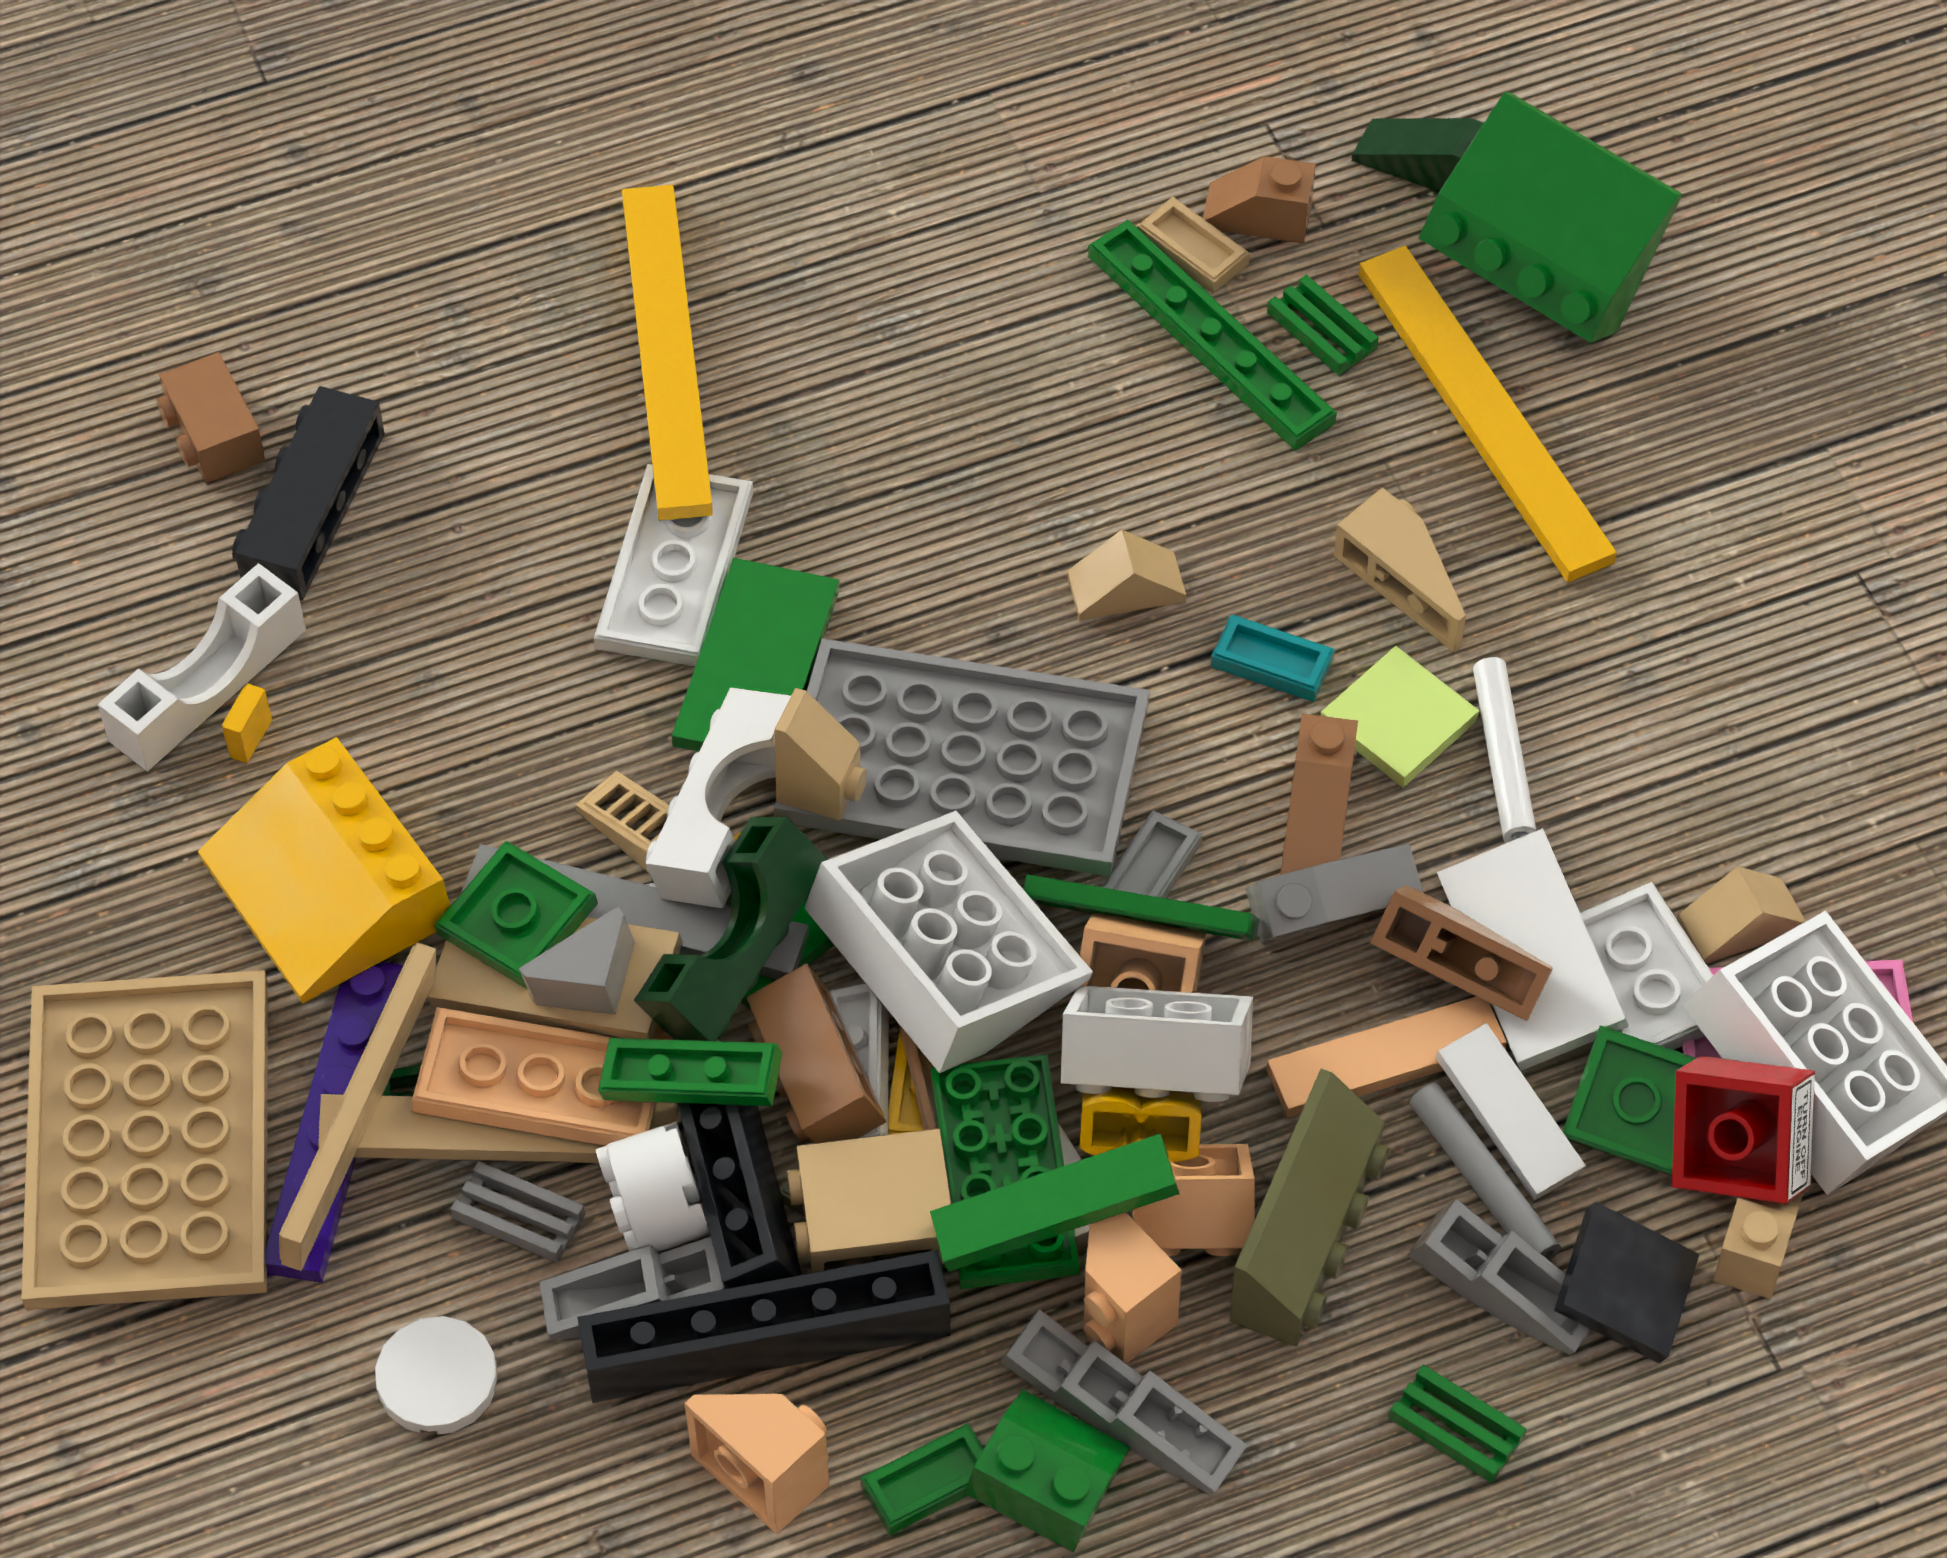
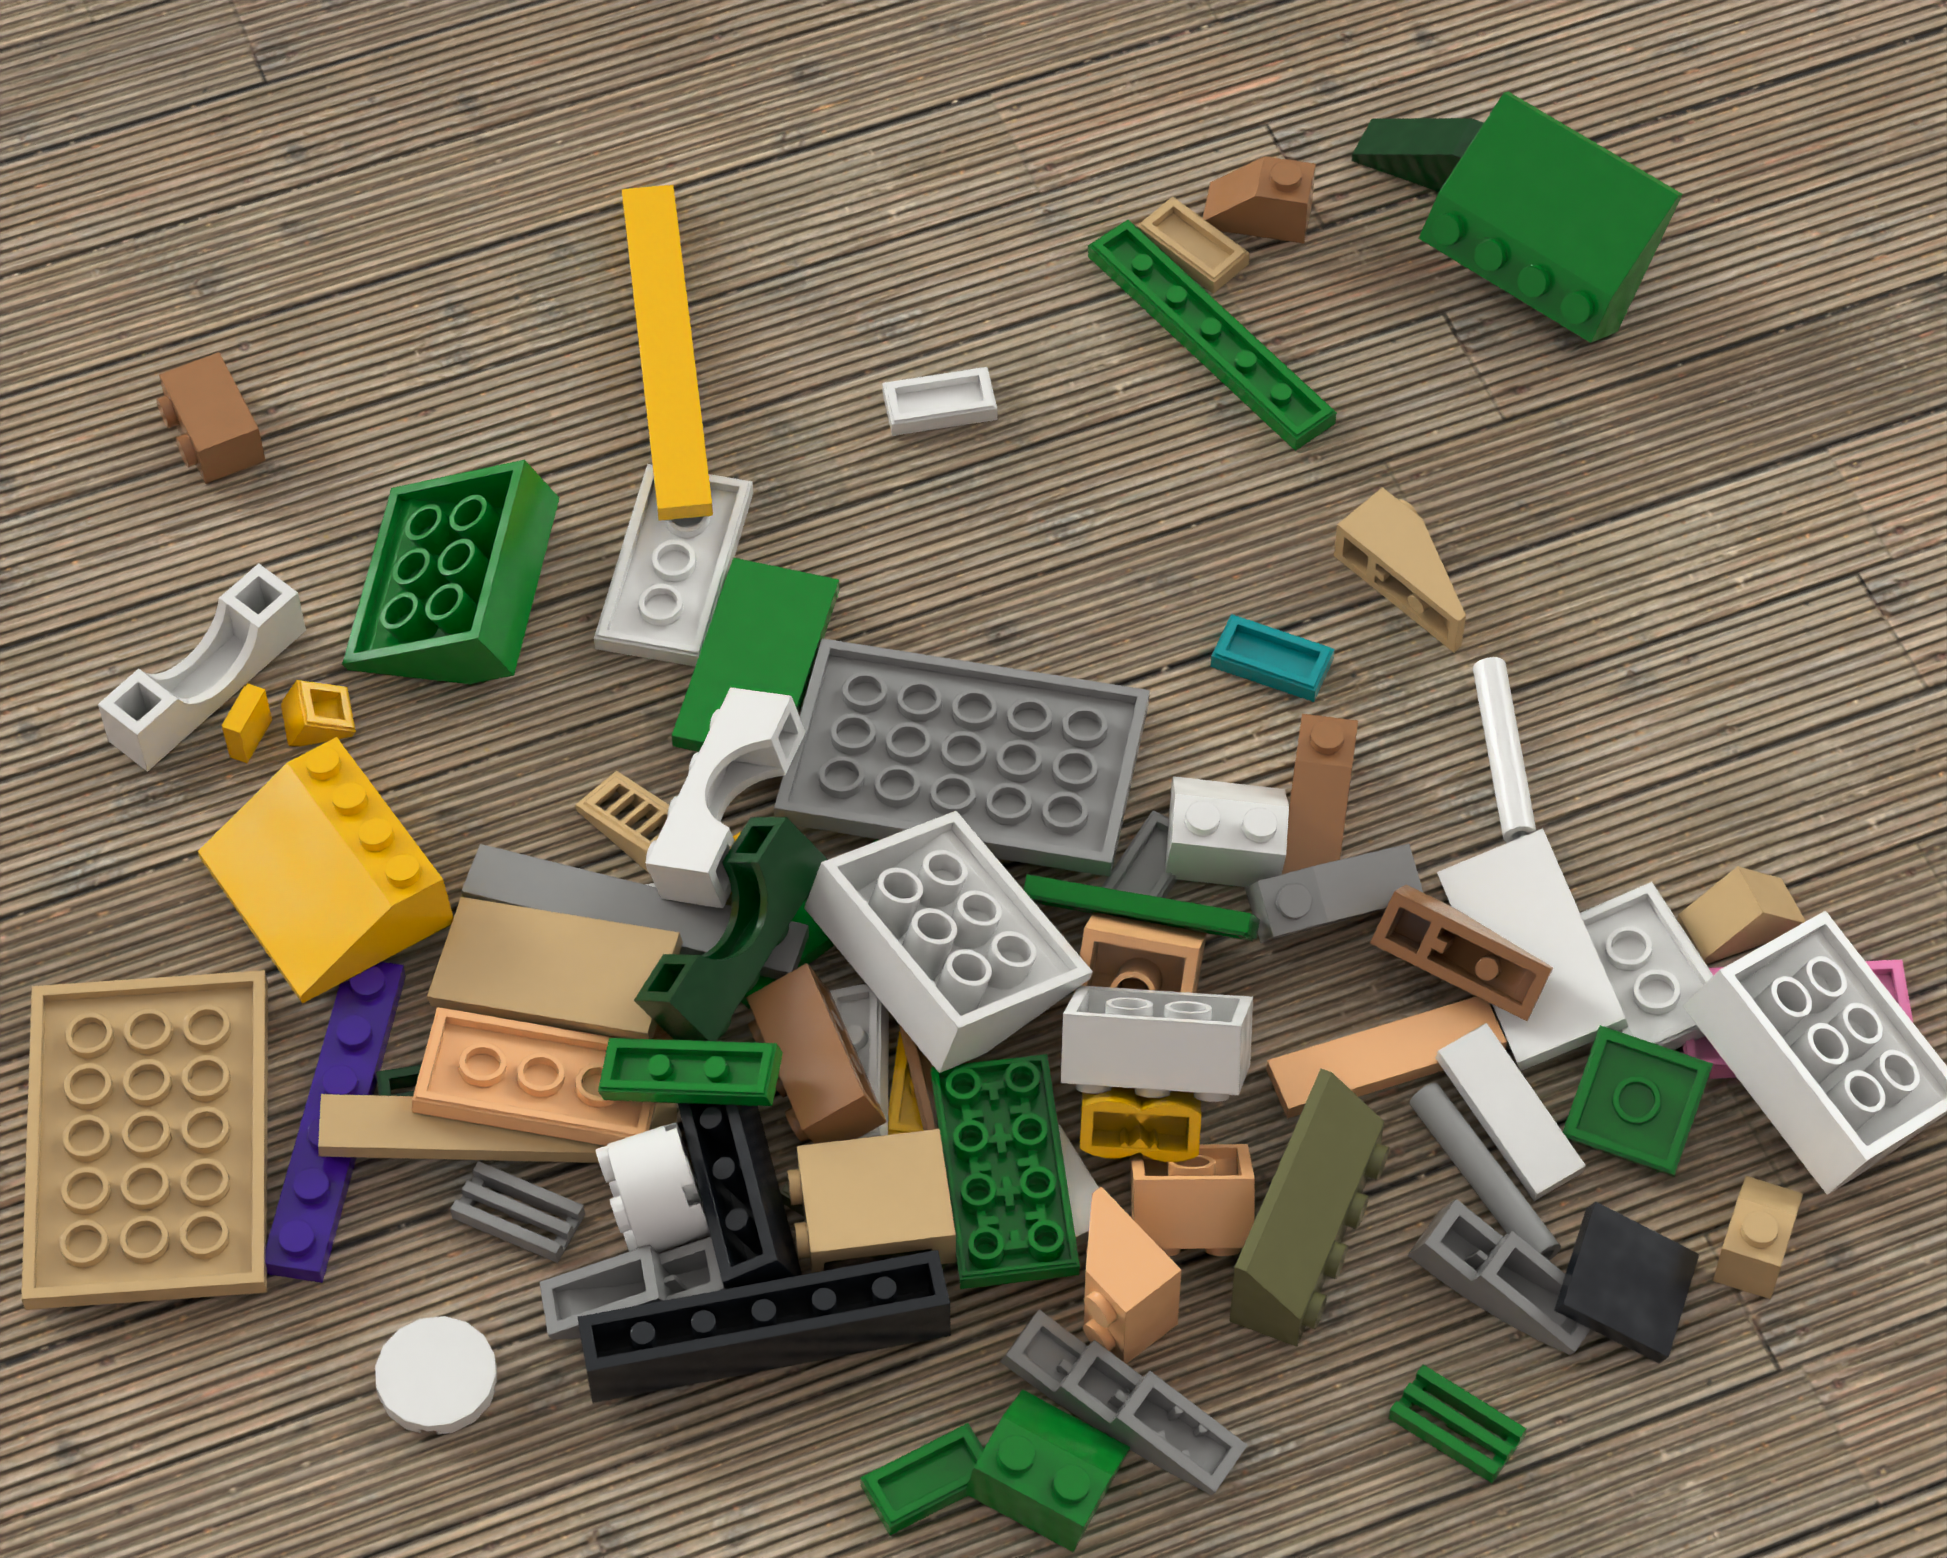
black brick [232,386,385,601] -> none
tan tile [279,942,436,1271] -> none
green tile [434,841,598,989] -> none
light grey slope [519,906,635,1015] -> none
light nougat slope [685,1394,829,1535] -> none
tan slope [774,688,867,821] -> none
green tile [930,1134,1180,1272] -> none
tan slope [1067,530,1186,621] -> none
green tile [1267,274,1379,376] -> none
yellowish green tile [1321,646,1479,788] -> none
yellow tile [1358,245,1617,583] -> none
red brick [1672,1056,1815,1204] -> none
none -> yellow slope [281,680,356,747]
none -> green slope [342,459,560,684]
none -> white tile [882,367,997,436]
none -> white slope [1165,776,1289,887]

